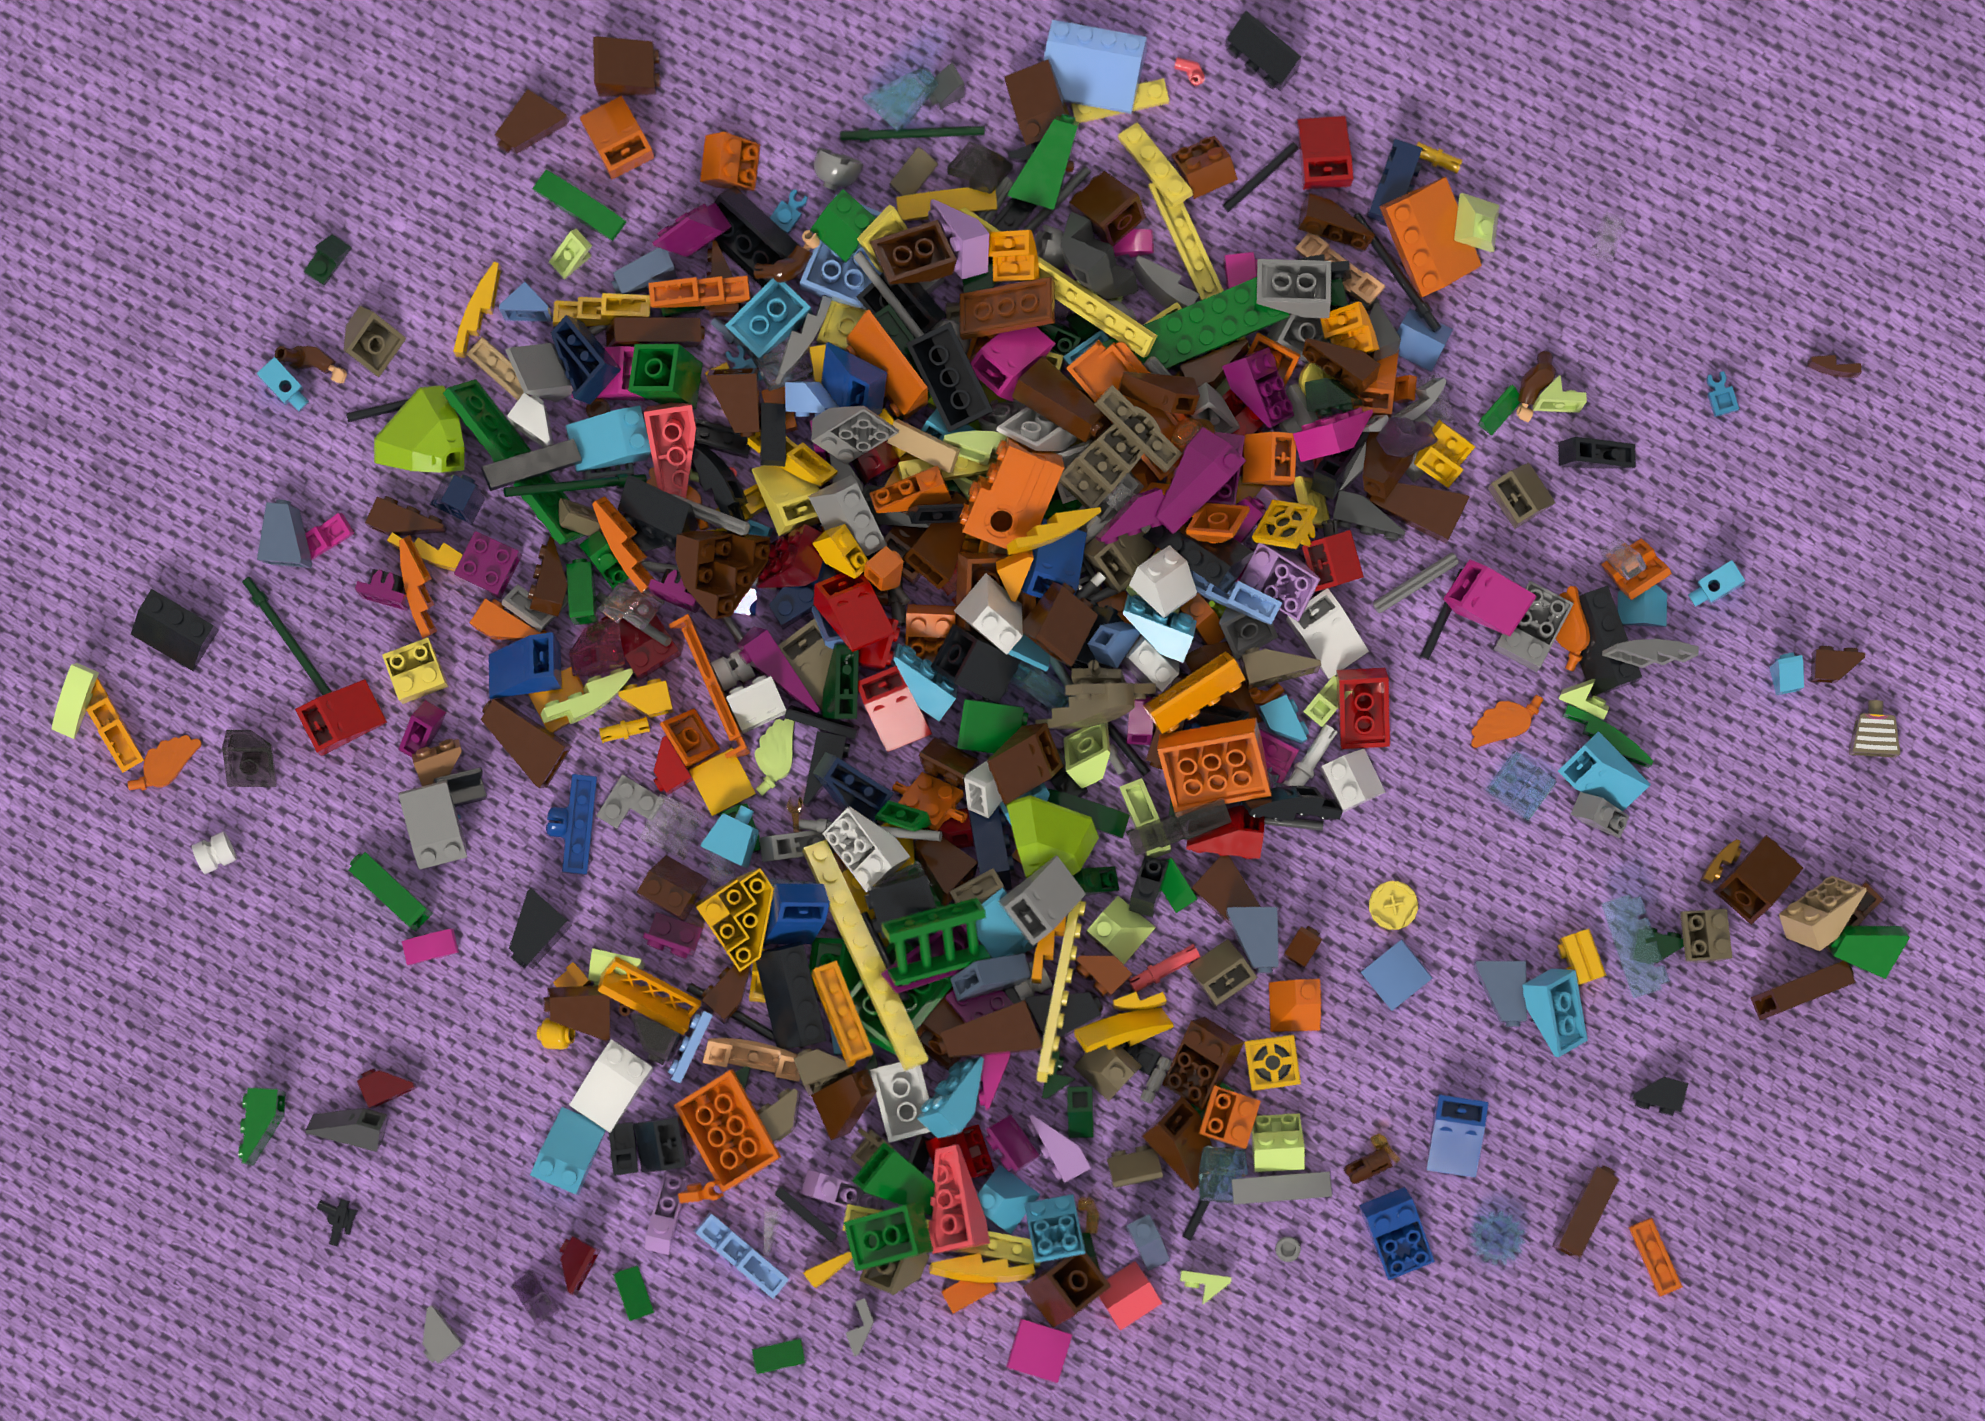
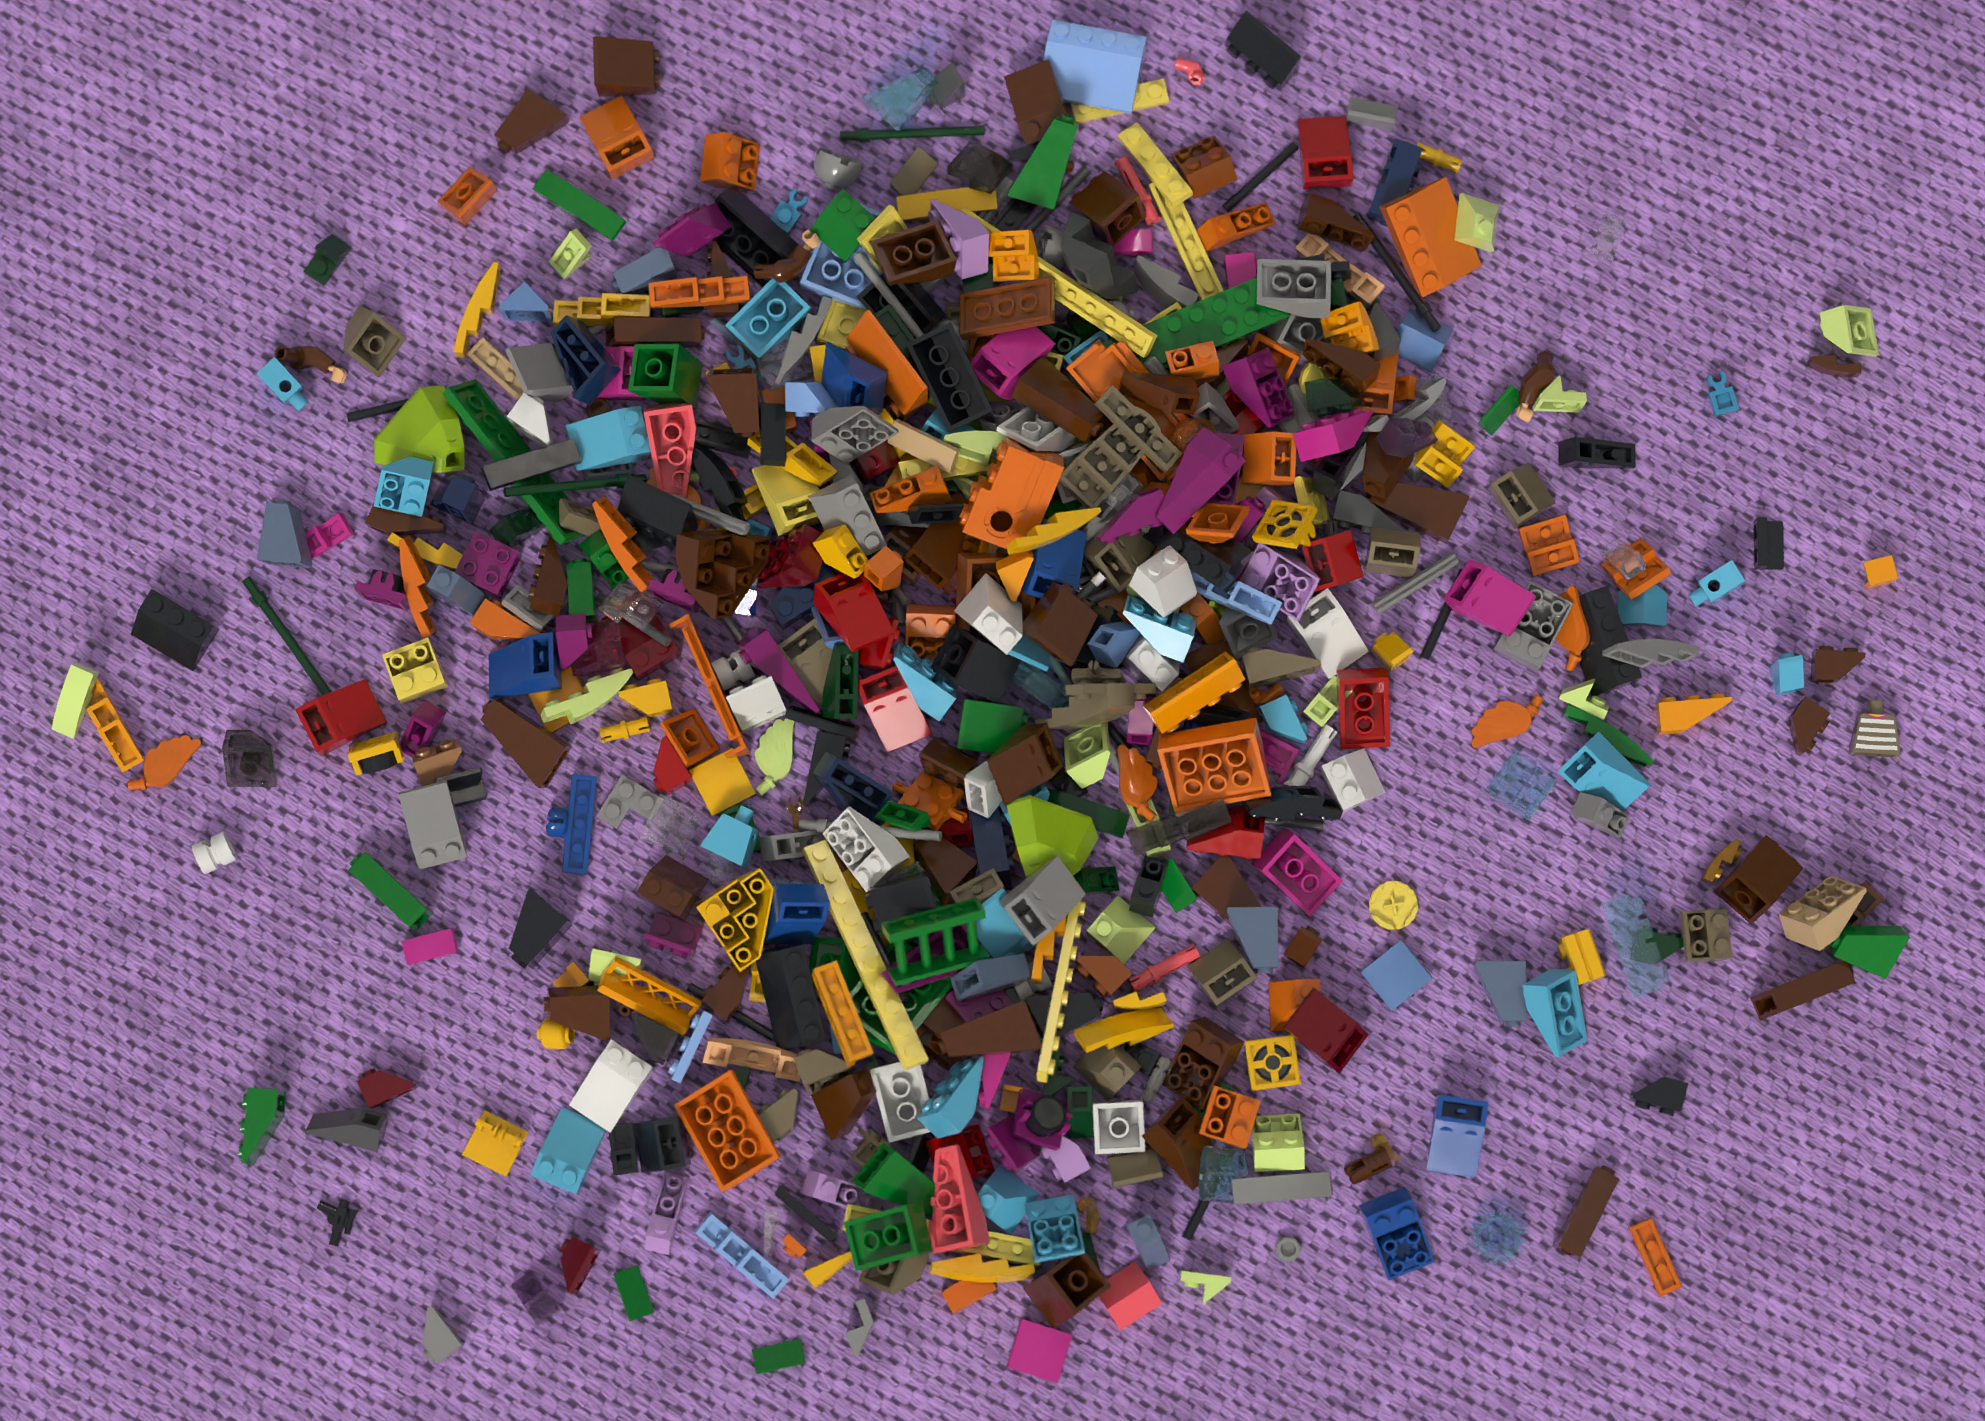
orange plate [678,1179,724,1203] -> none
none -> yellow piece [347,731,404,776]
none -> medium azure slope [374,456,434,517]
none -> sand blue slope [427,565,489,616]
none -> orange slope [437,167,497,226]
none -> yellow hinge [462,1110,529,1177]
none -> clear green slope [490,507,546,547]
none -> magenta slope [556,614,593,669]
none -> orange plate [782,1233,808,1258]
none -> light orange panel [999,1084,1028,1113]
none -> piece [1011,1088,1072,1151]
none -> white slope [1093,1099,1145,1154]
none -> coral pin [1114,156,1161,226]
none -> orange animal [1117,745,1158,822]
none -> orange slope [1165,341,1219,381]
none -> orange slope [1196,202,1276,252]
none -> dark pink slope [1251,827,1343,917]
none -> dark red slope [1284,987,1369,1074]
none -> light grey panel [1346,97,1398,131]
none -> dark tan slope [1364,527,1420,578]
none -> yellow slope [1372,632,1413,673]
none -> orange slope [1517,514,1580,576]
none -> light orange slope [1655,693,1732,735]
none -> black panel [1753,517,1784,570]
none -> reddish brown slope [1788,696,1830,756]
none -> yellowish green slope [1820,305,1879,356]
none -> light orange panel [1863,555,1898,589]

